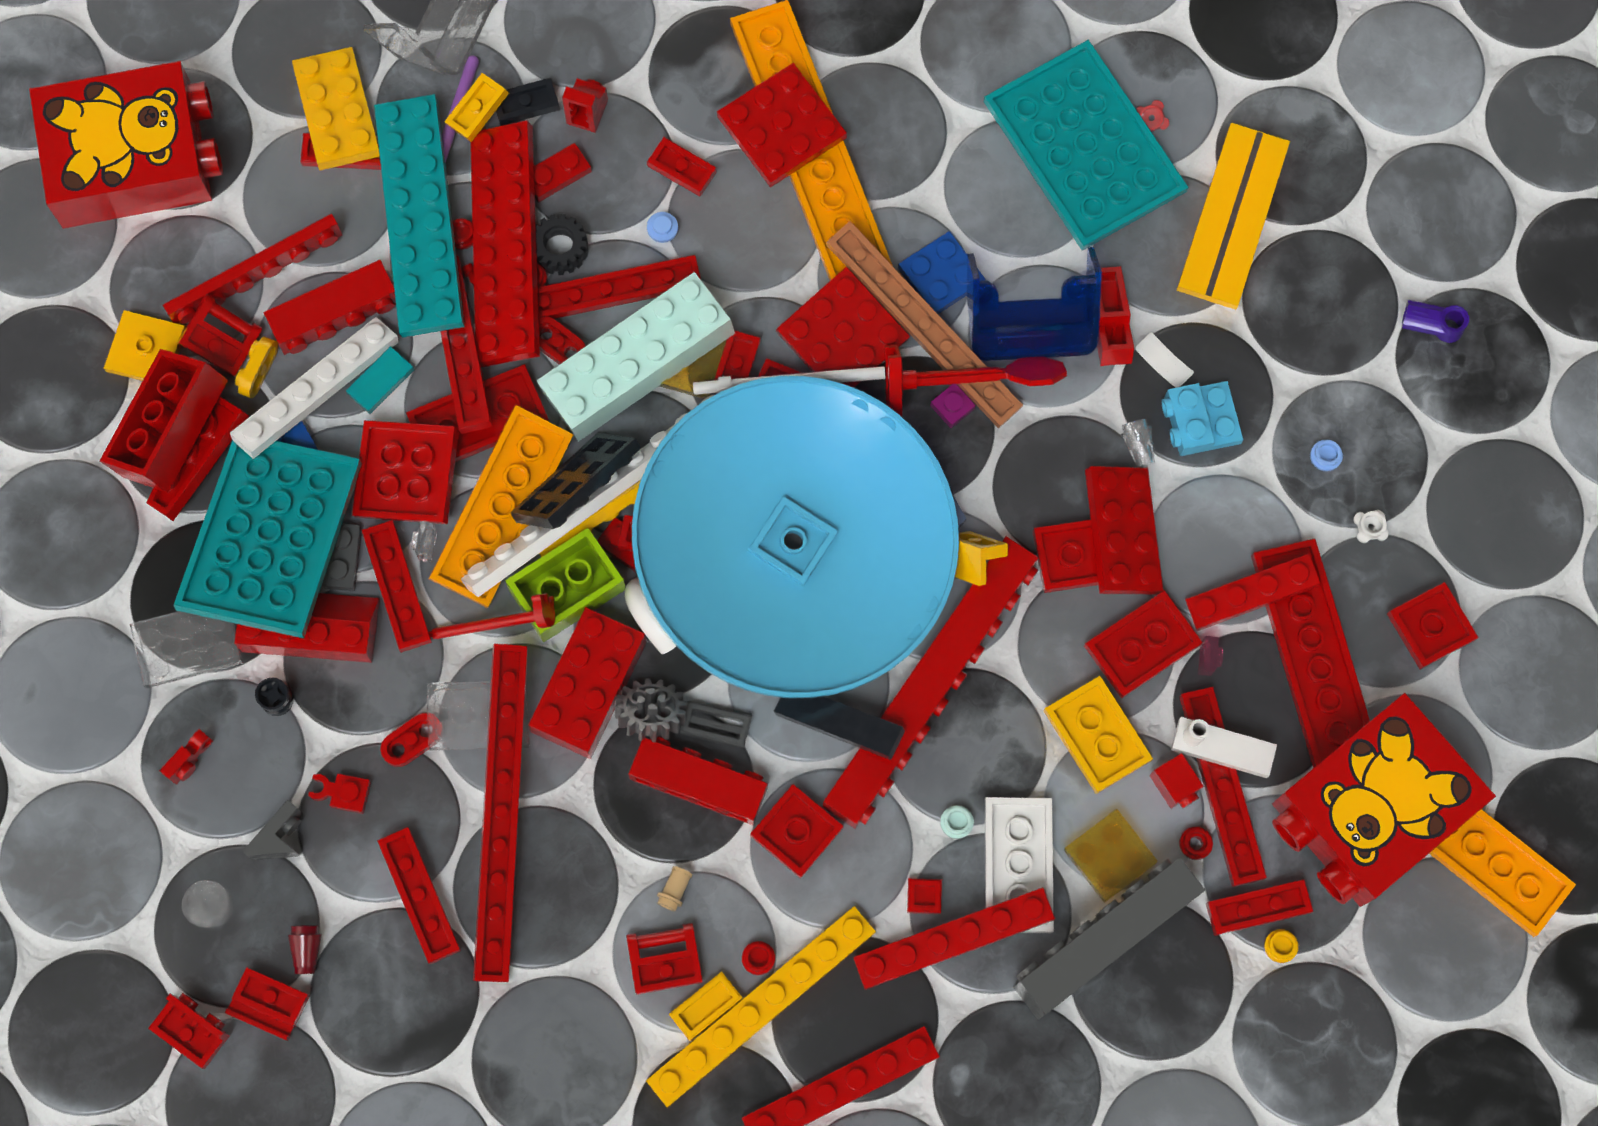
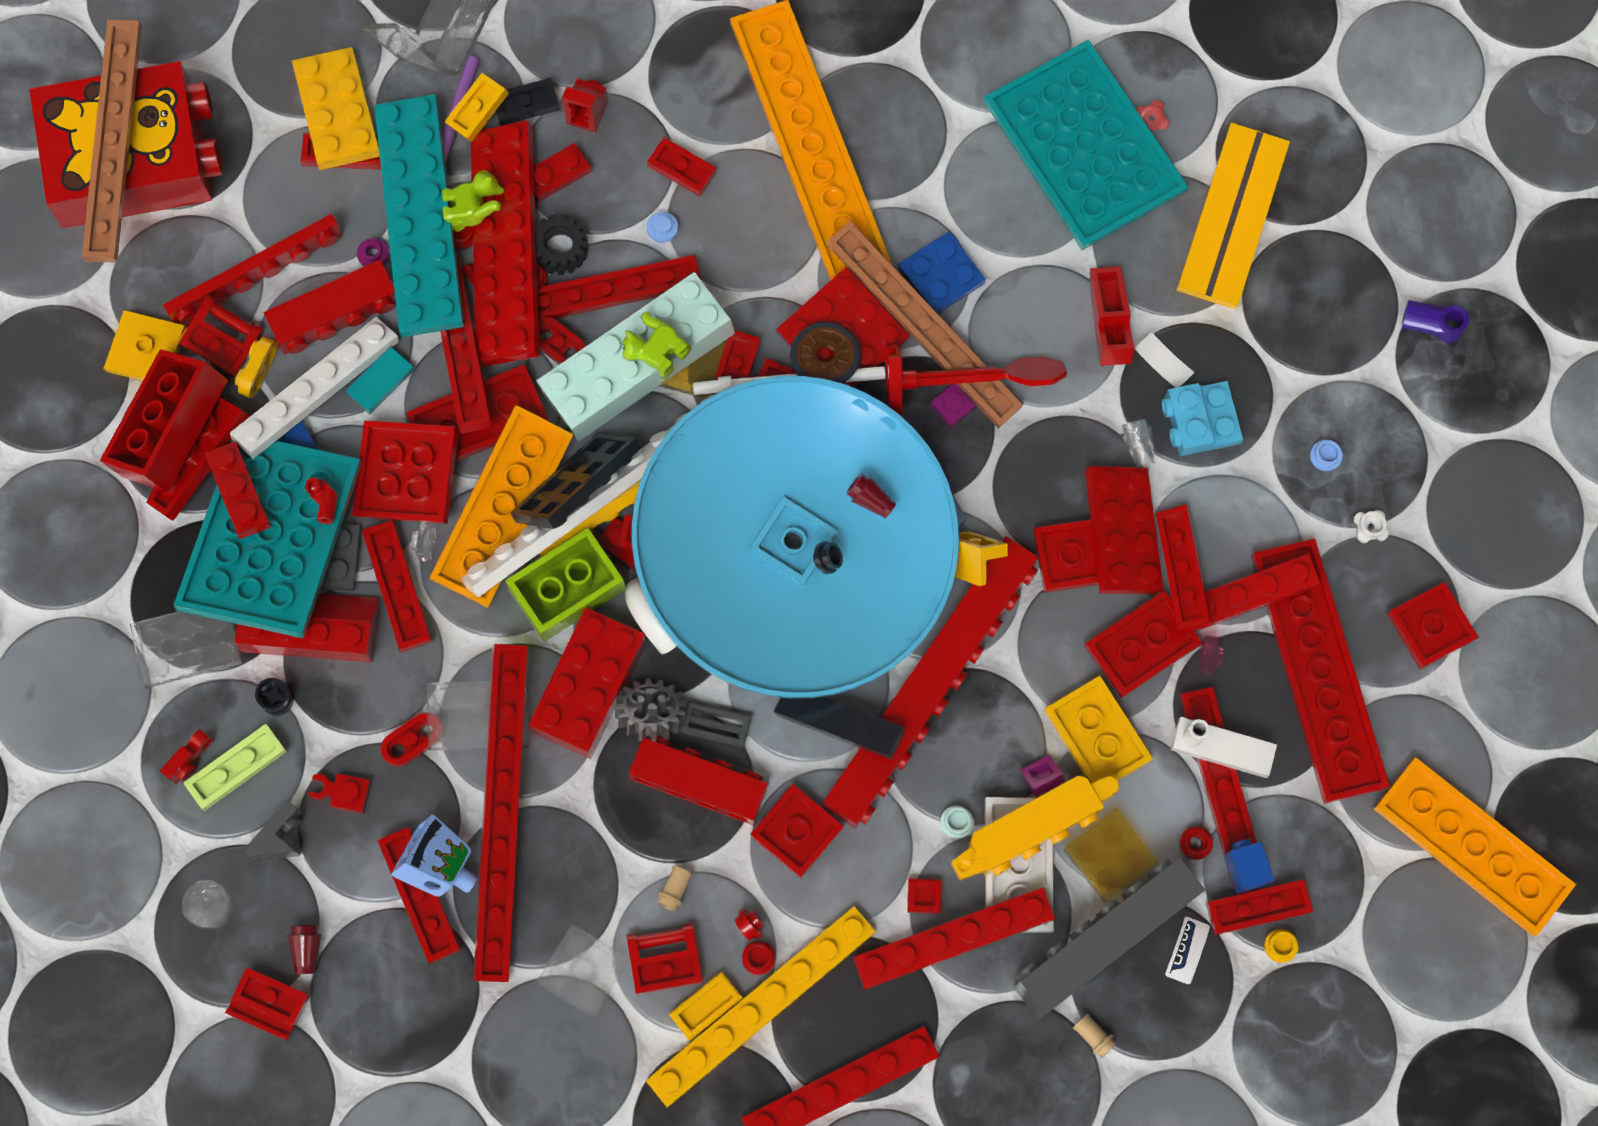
red bracket [148,993,230,1069] -> none
red piece [429,593,555,639] -> none
red plate [717,63,847,188] -> none
clear blue windscreen [967,247,1102,361] -> none
red brick [1149,753,1204,809] -> none
brick [1272,693,1496,907] -> none
none -> nougat plate [82,19,142,263]
none -> yellowish green plate [183,724,287,811]
none -> red plate [204,442,270,540]
none -> red arm [305,477,338,524]
none -> magenta plate [357,238,389,267]
none -> light blue torso [391,814,478,897]
none -> lime animal [442,170,504,232]
none -> clear plate [536,924,630,1018]
none -> lime animal [622,312,691,380]
none -> red plate [734,908,764,941]
none -> reddish brown wheel [790,322,861,384]
none -> black plate [813,541,843,575]
none -> dark red cone [846,473,896,519]
none -> yellow hinge [950,775,1119,881]
none -> magenta plate [1020,755,1066,798]
none -> tan pin [1073,1014,1116,1058]
none -> red plate [1155,505,1213,634]
none -> white sticker [1165,917,1210,984]
none -> blue brick [1224,839,1275,894]

